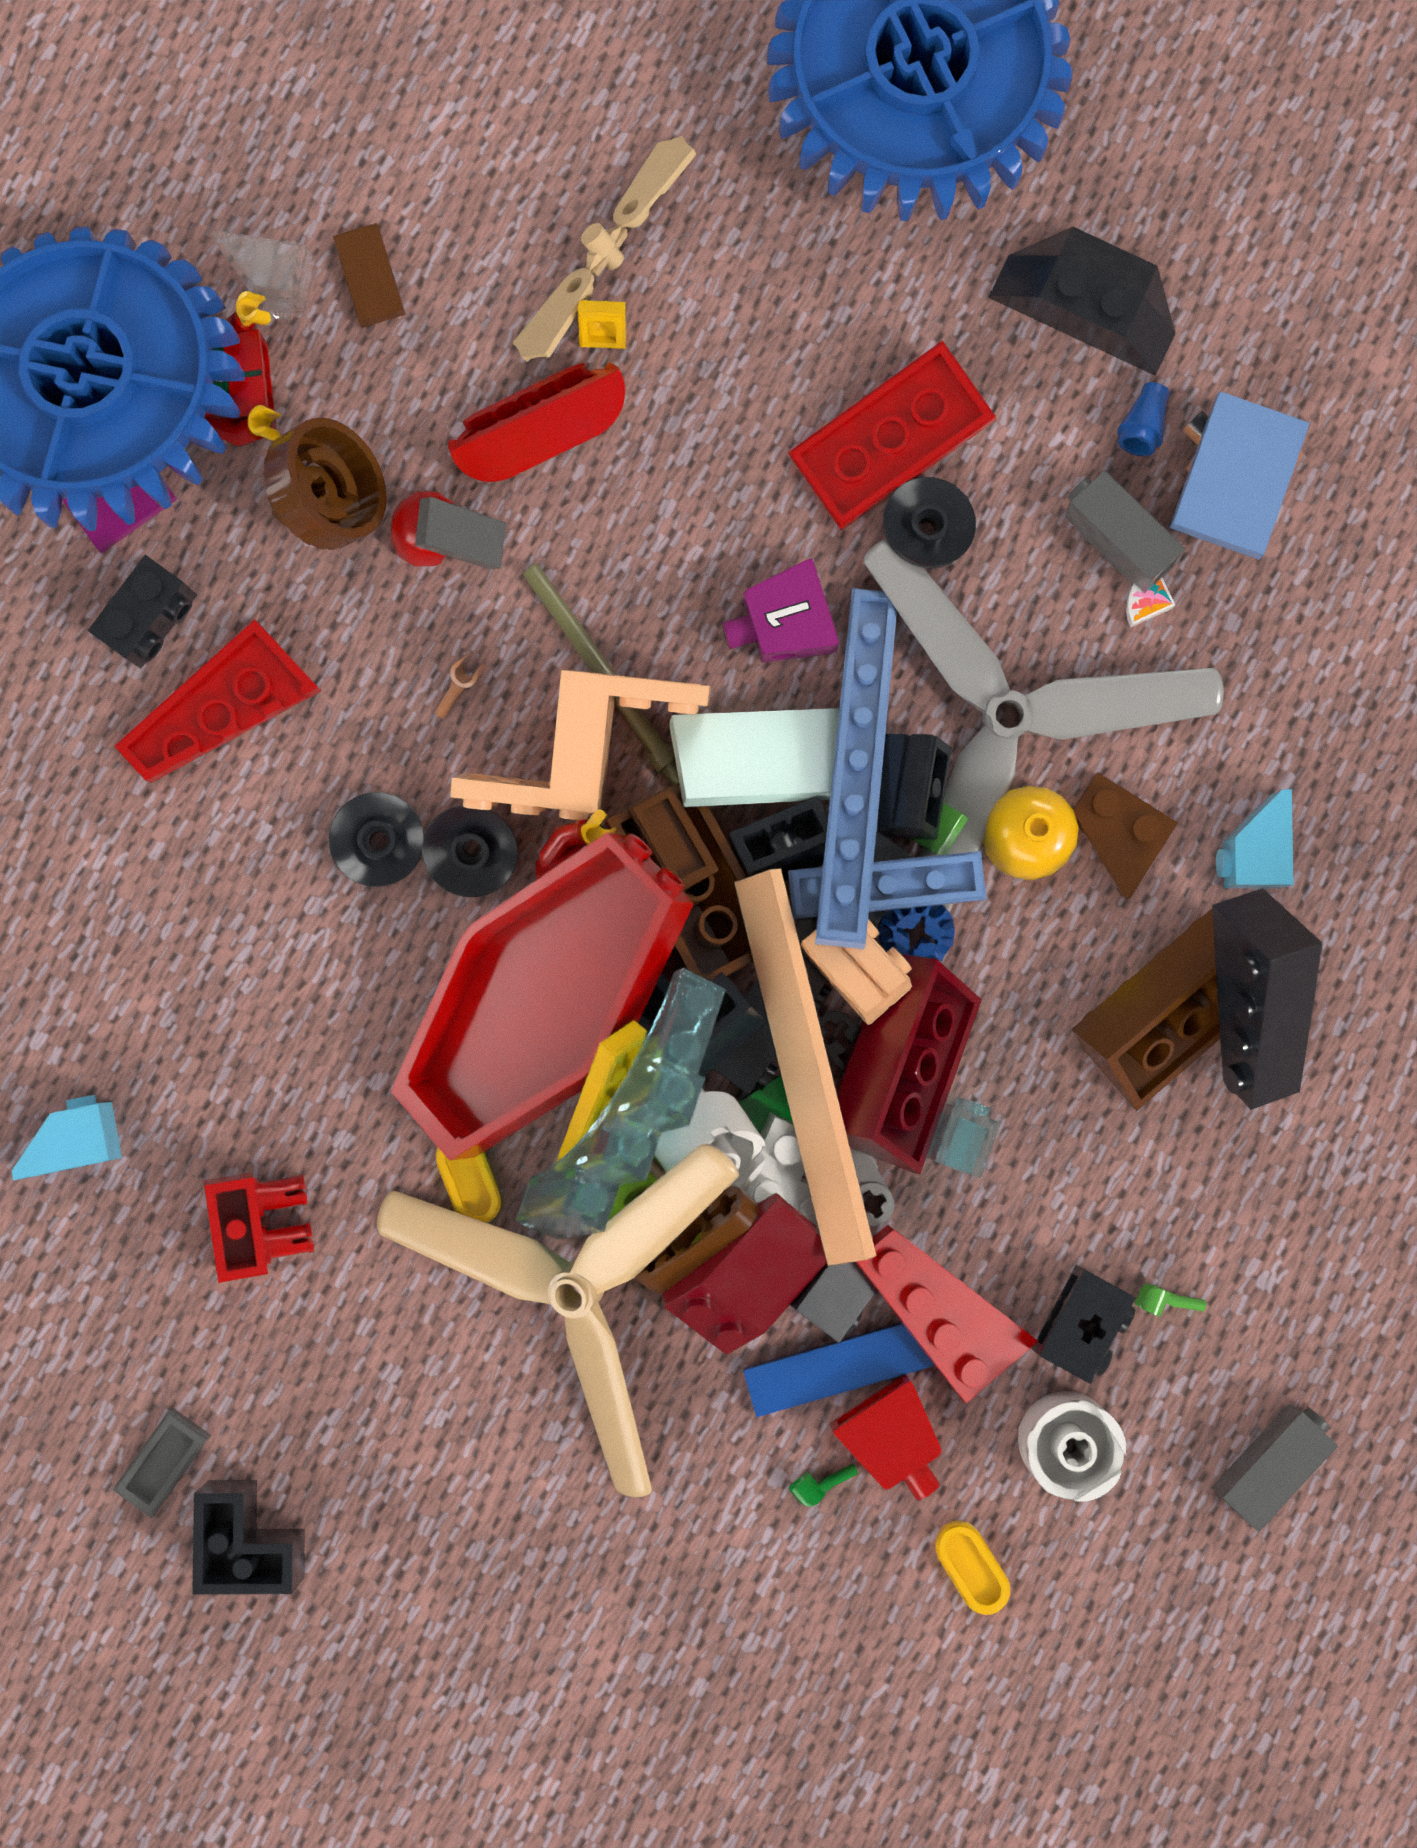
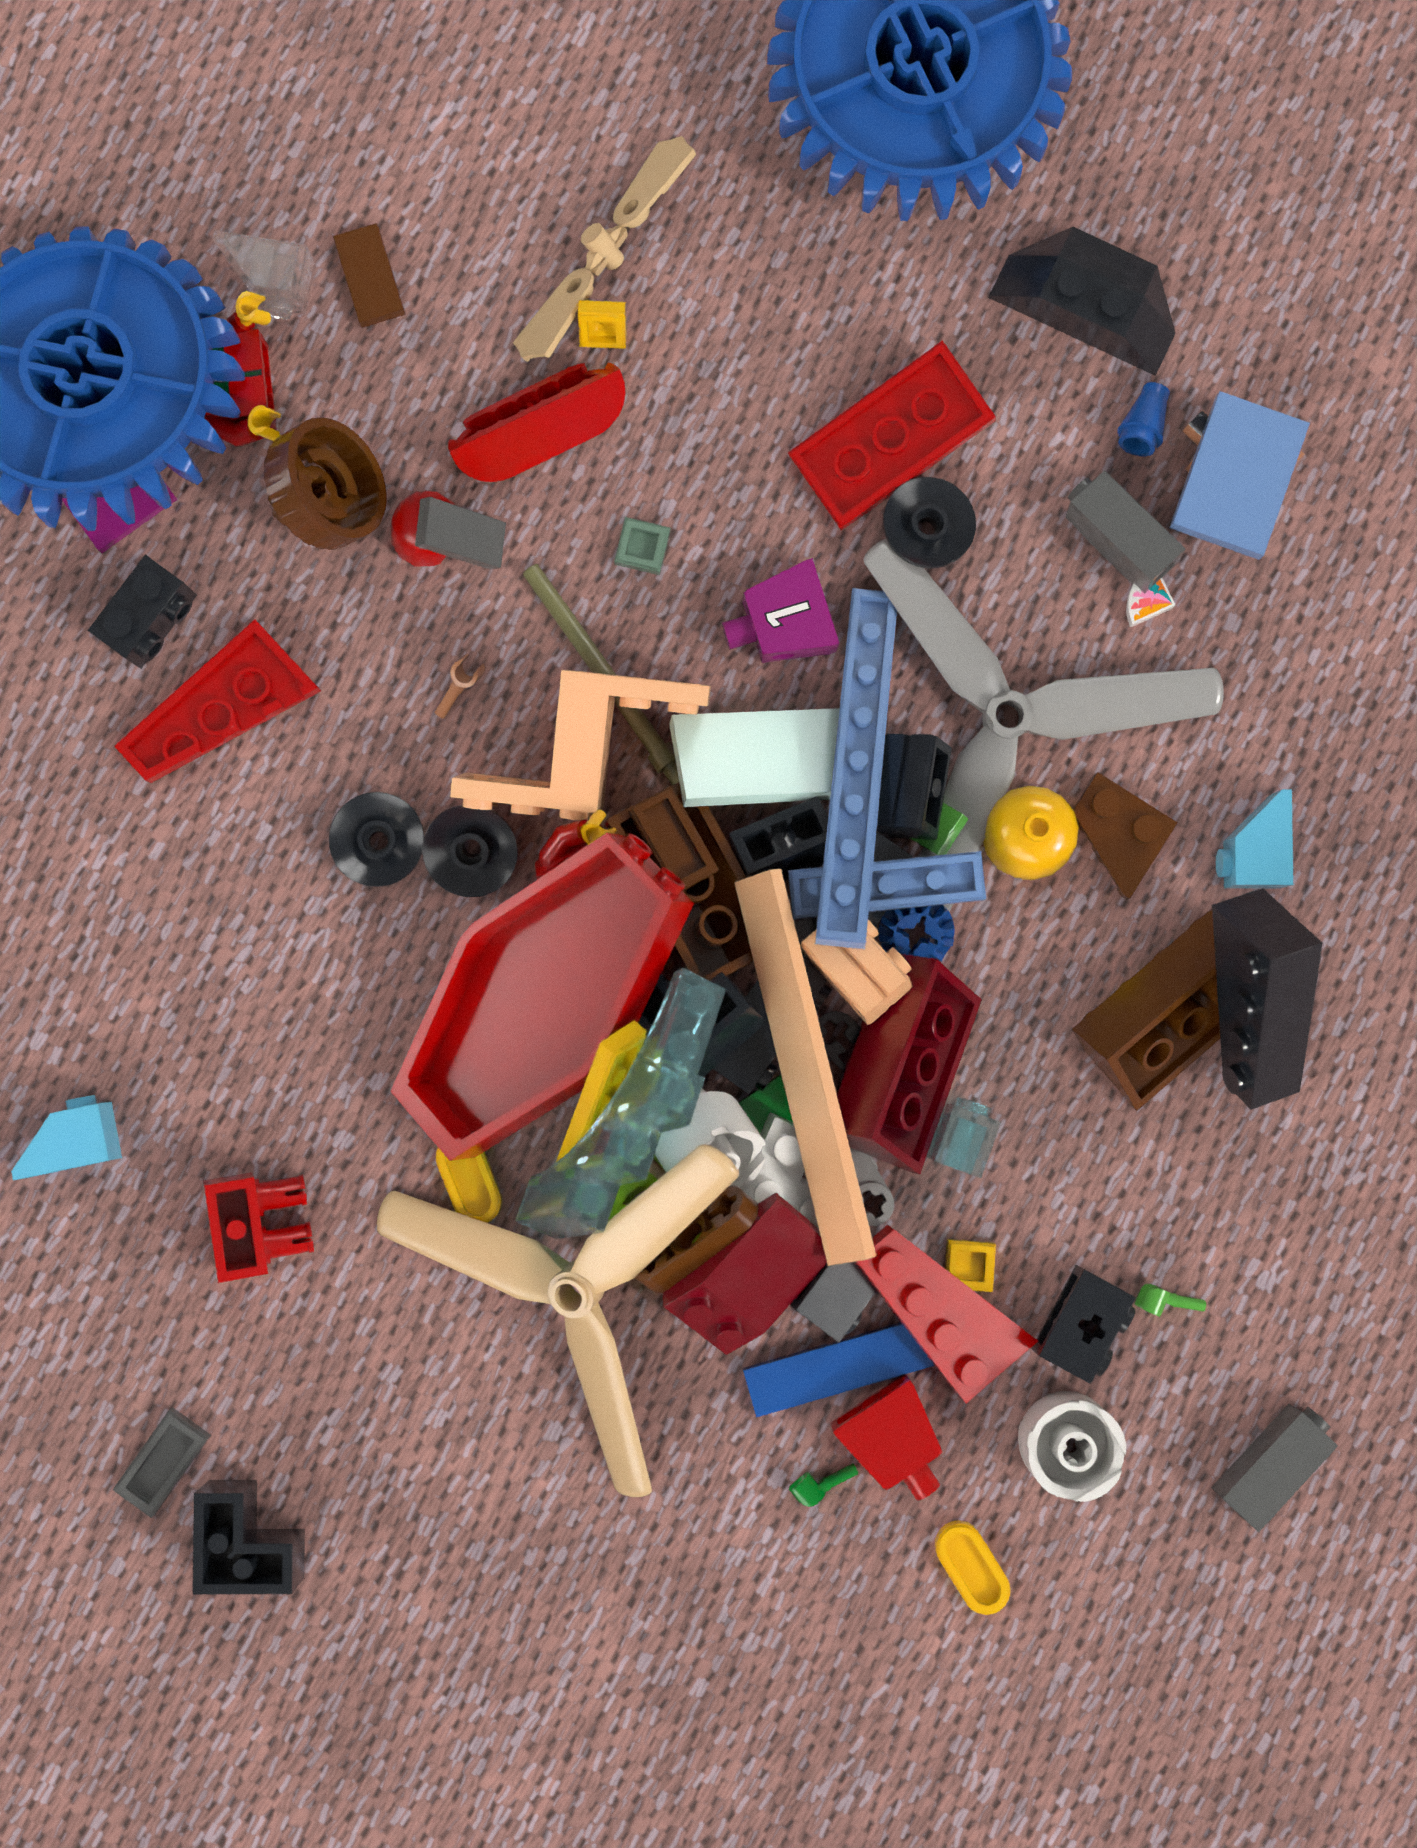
none -> sand green tile [614,517,671,575]
none -> yellow tile [945,1239,996,1292]

